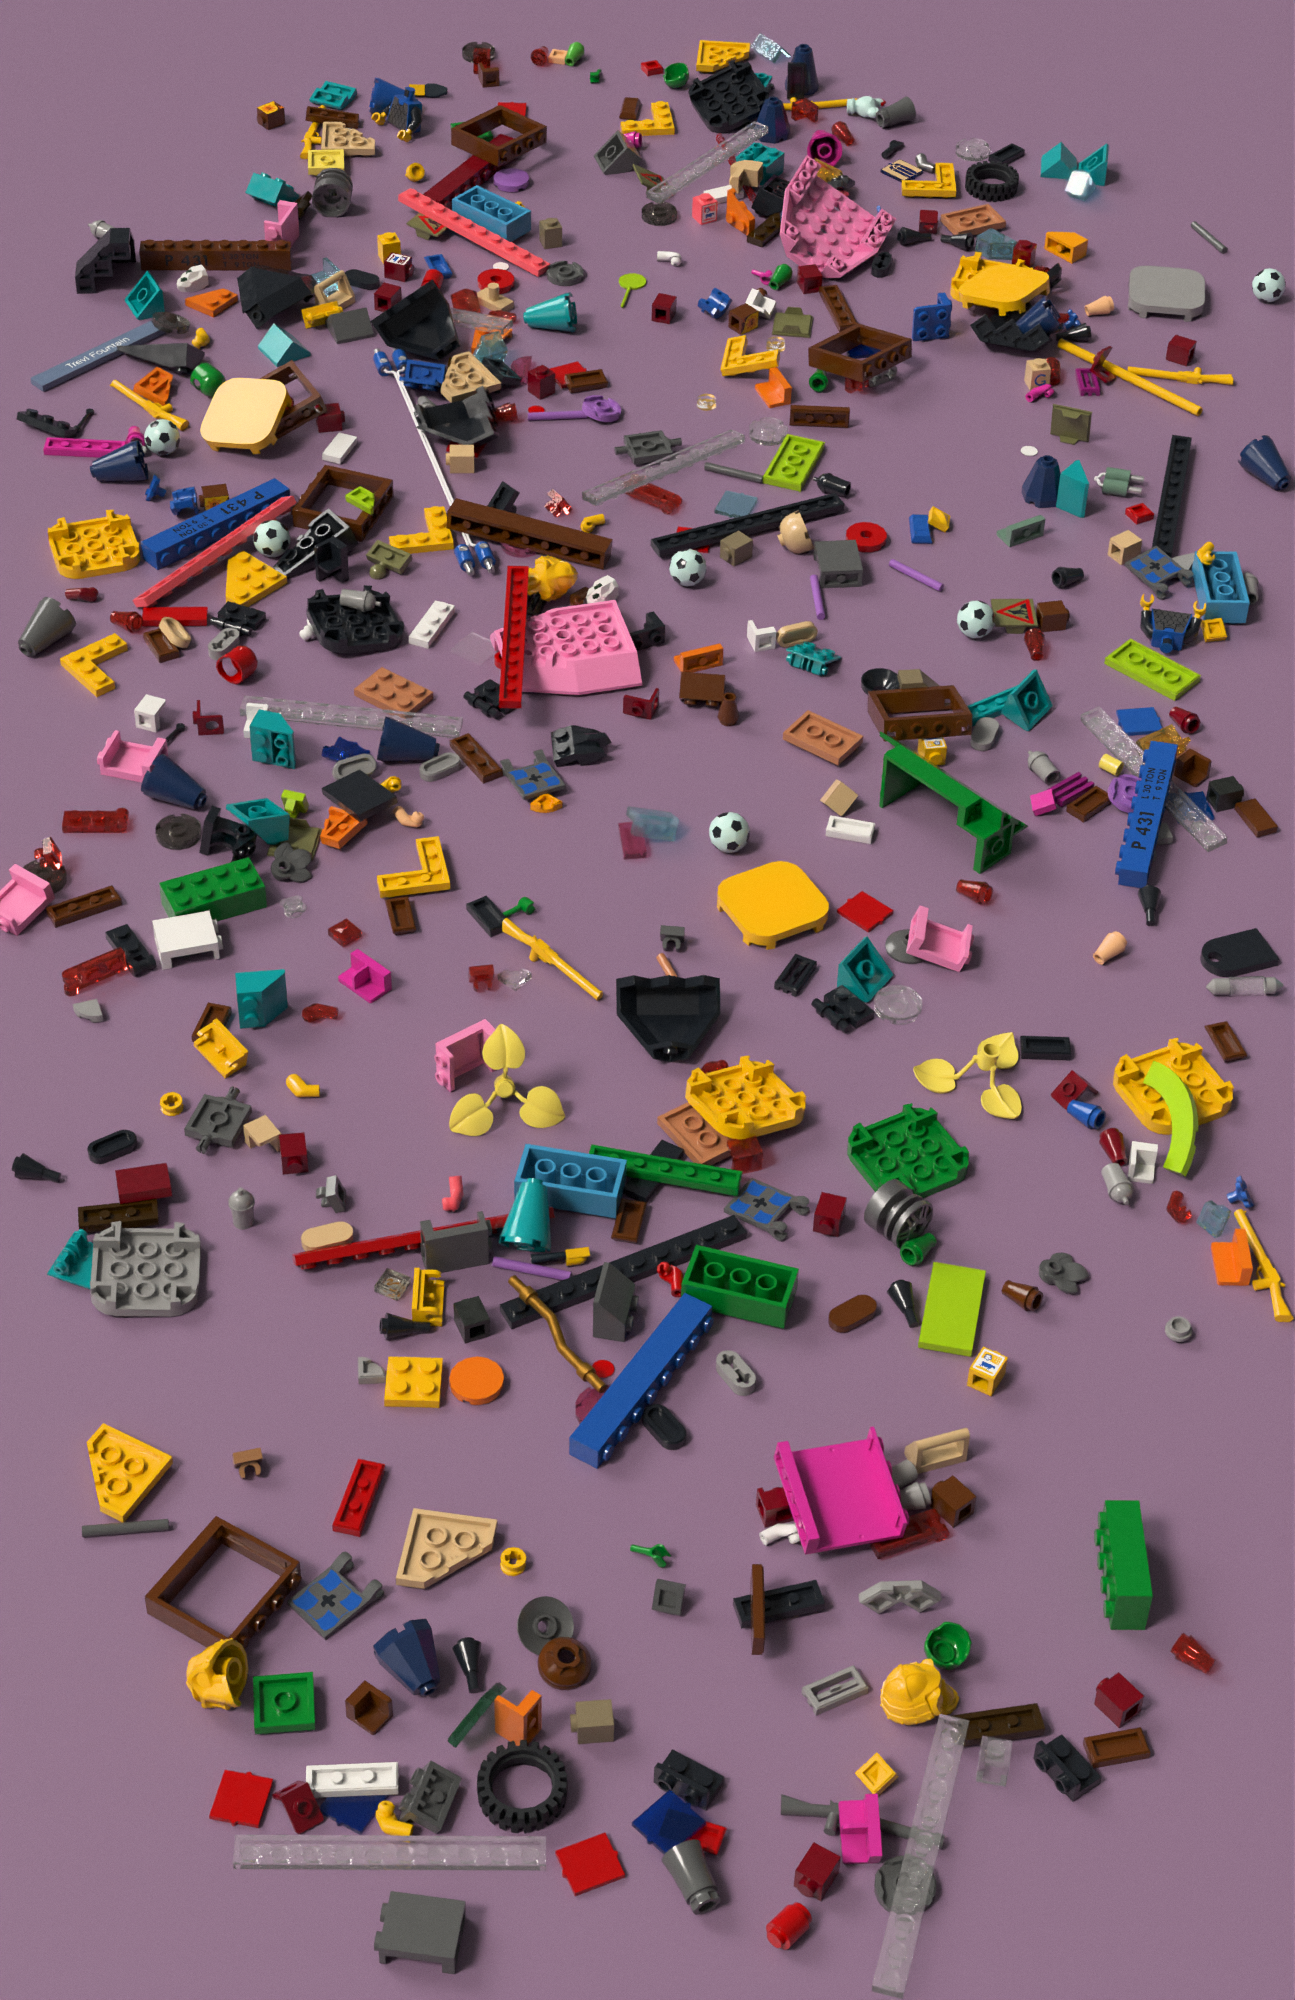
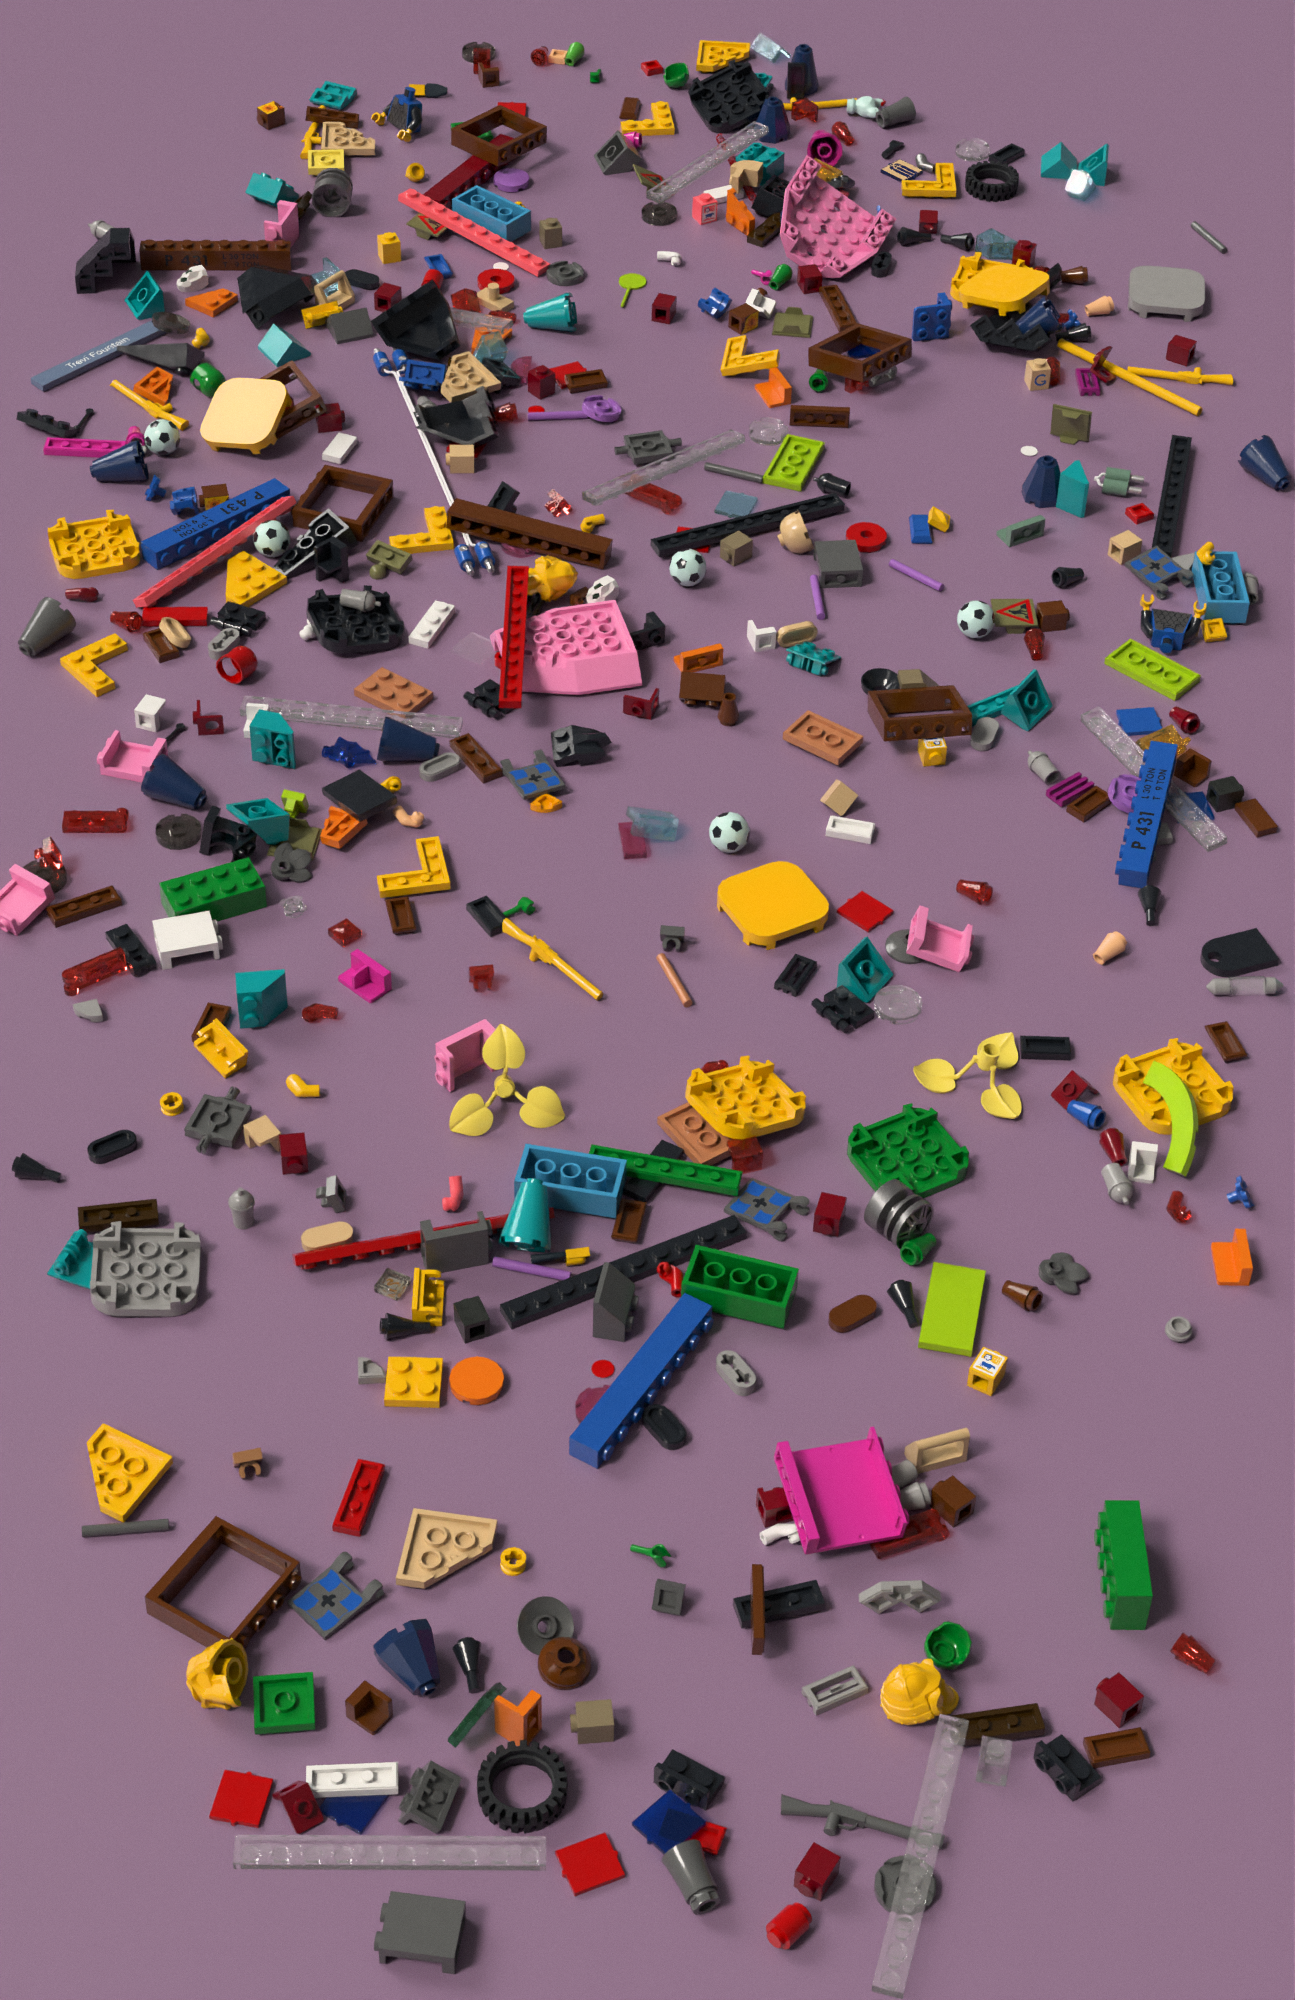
dark red tile [115,1163,172,1204] -> none
light grey tile [332,754,377,781] -> none
lime tile [345,486,375,515] -> none
blue cone [369,77,418,113] -> none
yellow arm [376,1801,414,1840] -> none
dark red brick [384,252,414,282] -> none
clear tile [498,969,532,991] -> none
pearl gold bar [508,1275,607,1393] -> none
black panel [616,975,720,1062] -> none
clear tile [697,394,716,411] -> none
clear tile [766,337,785,353] -> none
dark pink panel [838,1794,882,1864] -> none
yellow tile [855,1753,899,1796] -> none
green panel [879,731,1028,874] -> none
nougat plate [940,204,1006,235] -> none
dark pink arm [1025,384,1054,402] -> none
dark pink tile [1030,789,1057,816] -> none
light orange slope [1044,232,1088,264] -> none
light yellow hinge [1099,754,1124,776] -> none
clear light blue tile [1196,1200,1231,1238] -> none
yellow piece [1234,1209,1294,1322] -> none
light aqua piece [1252,268,1286,302] -> none
none -> reddish brown cone [1061,265,1088,284]

